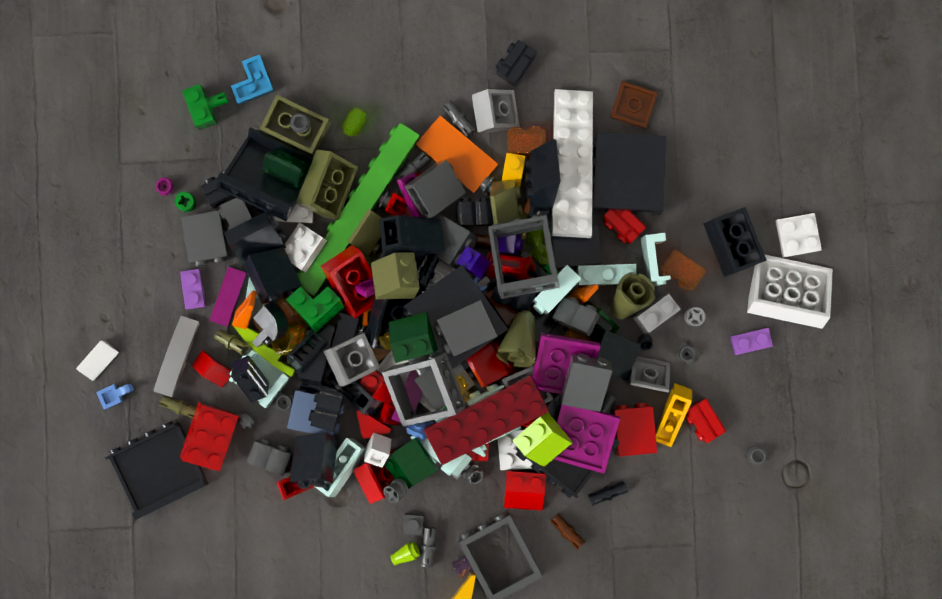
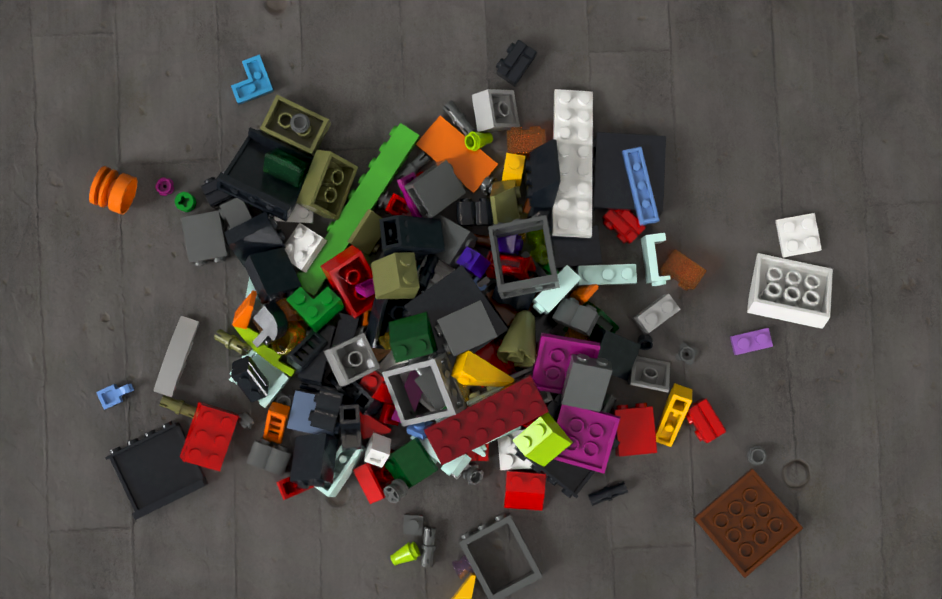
white slope [76,340,119,381] -> none
medium lavender plate [180,269,206,310] -> none
green brick [182,84,229,130] -> none
red slope [191,350,232,388] -> none
magenta tile [209,267,247,327] -> none
clear neon green brick [341,107,367,137] -> none
reddish brown pin [550,513,585,550] -> none
reddish brown tile [610,81,658,129] -> none
olive cone [610,272,655,319] -> none
light grey wheel [684,307,706,326] -> none
black slope [703,207,767,277] -> none
none -> orange wheel [89,166,138,215]
none -> orange slope [263,402,290,444]
none -> black brick [339,404,362,451]
none -> yellow slope [451,351,515,387]
none -> lime cone [465,132,493,151]
none -> medium blue tile [622,146,660,226]
none -> reddish brown plate [694,468,803,578]

